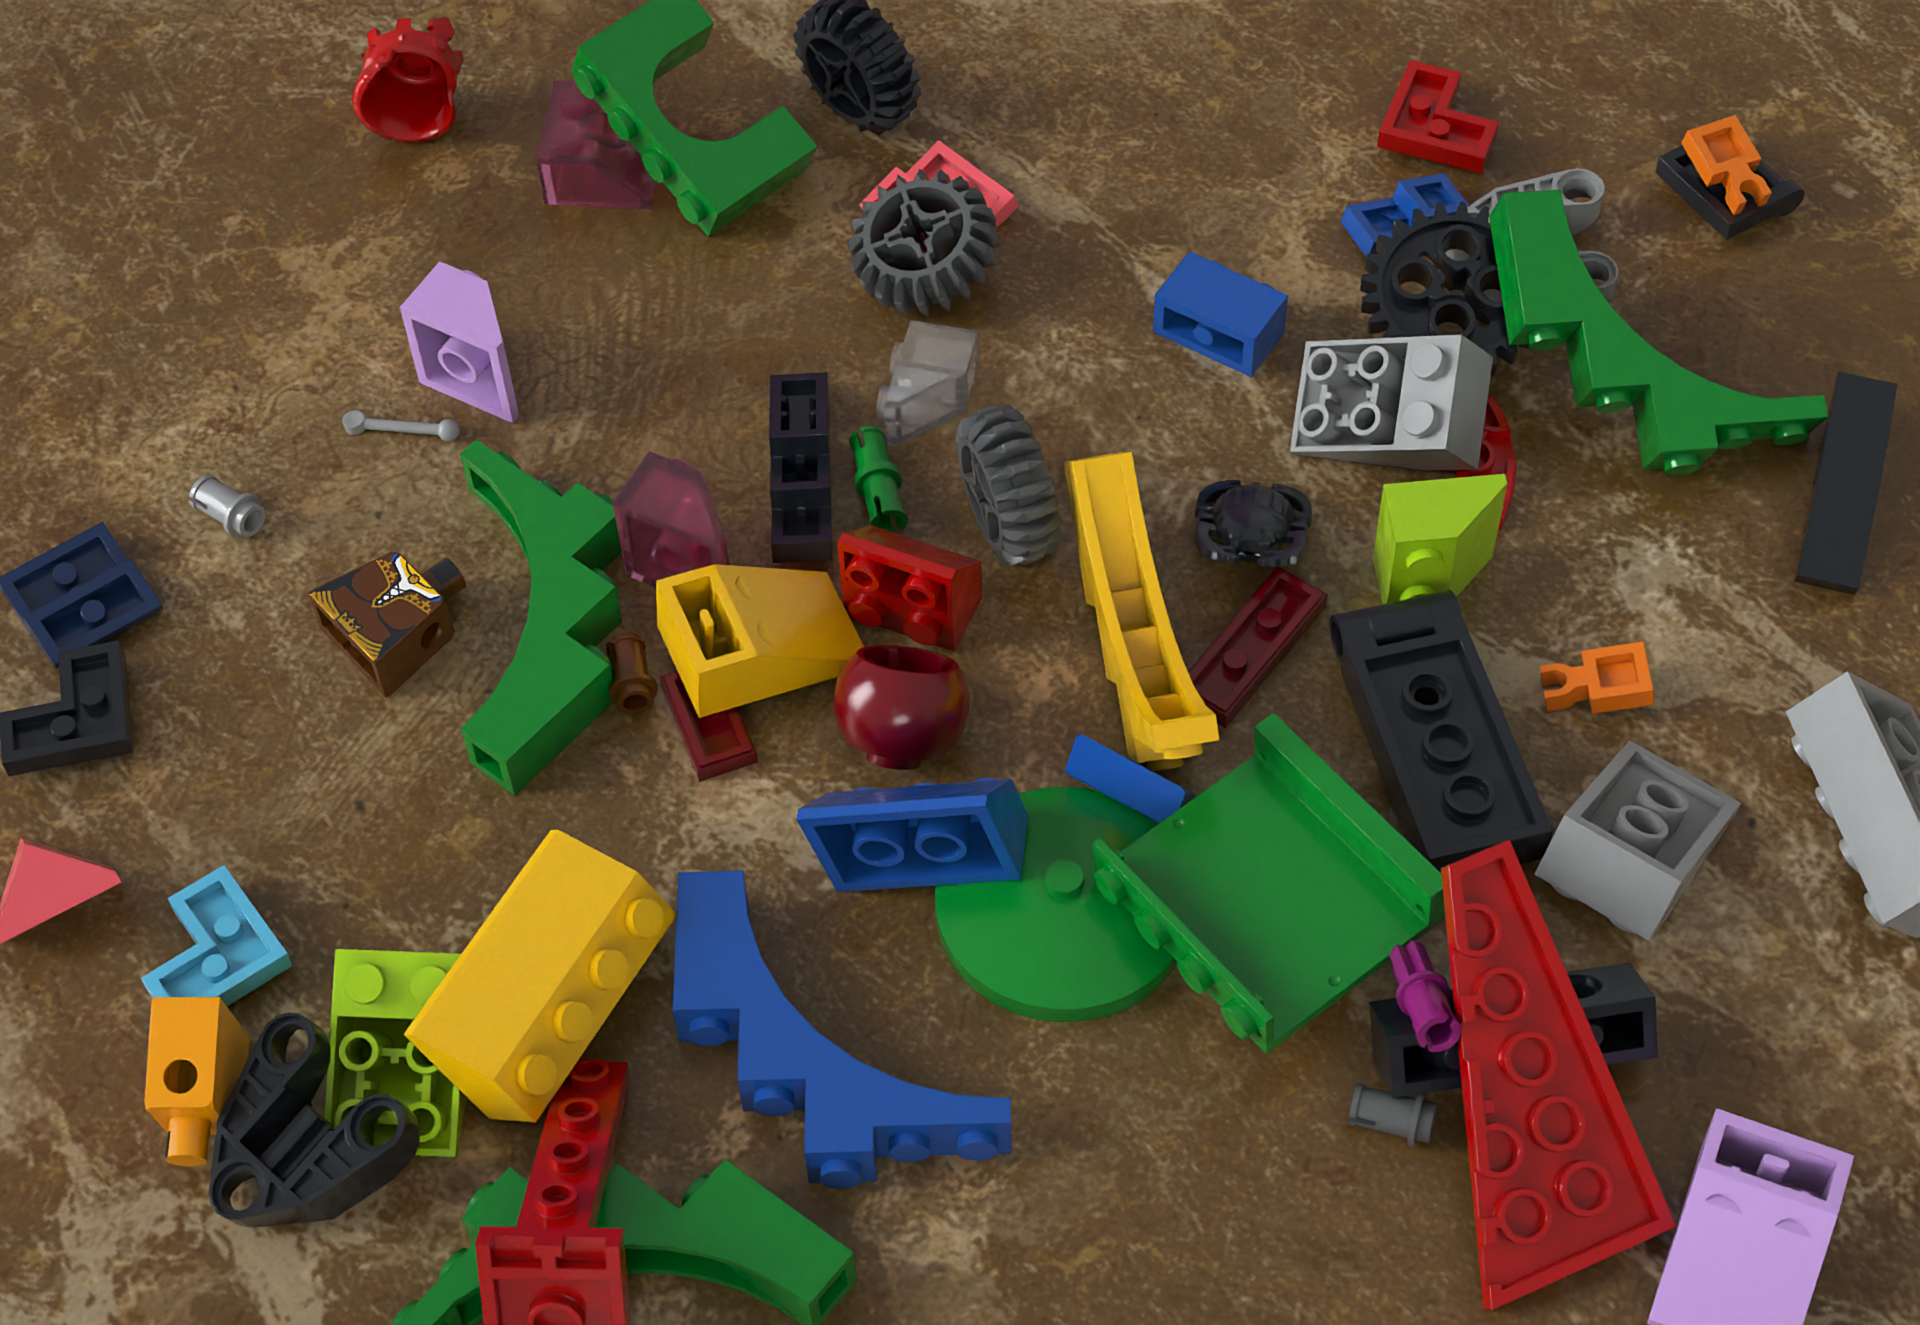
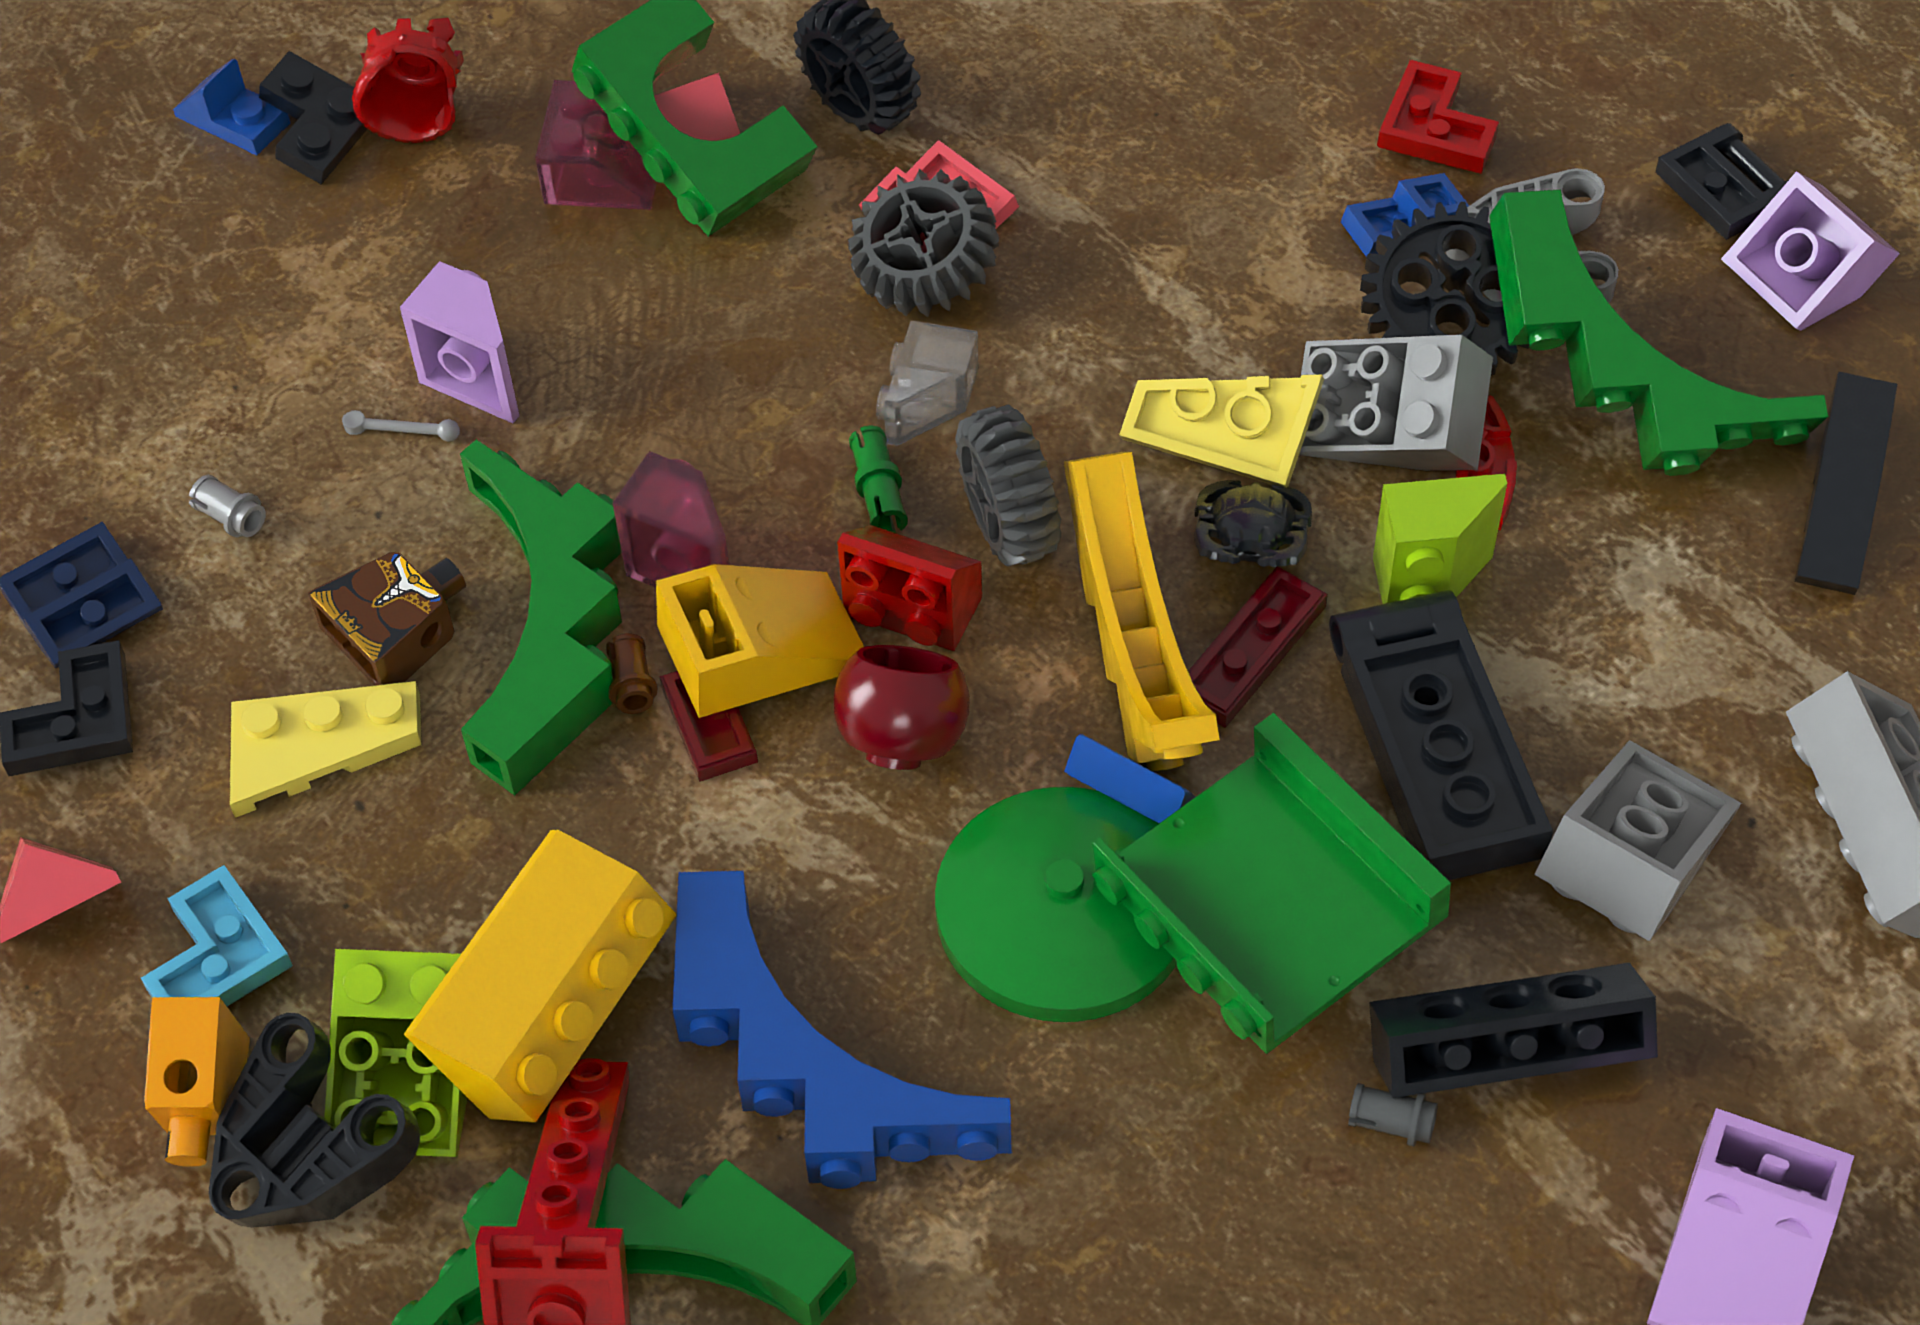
black slope [769,372,832,563] -> none
blue slope [797,778,1028,892] -> none
blue brick [1153,251,1288,377] -> none
magenta axle [1389,940,1461,1052] -> none
red wing [1441,840,1677,1310] -> none
orange plate [1539,641,1655,714] -> none
orange plate [1681,115,1772,216] -> none
none -> blue slope [173,58,291,156]
none -> light yellow wing [230,681,421,818]
none -> black plate [259,51,367,185]
none -> coral slope [654,72,740,141]
none -> light yellow wing [1119,374,1324,488]
none -> lavender slope [1721,171,1900,331]

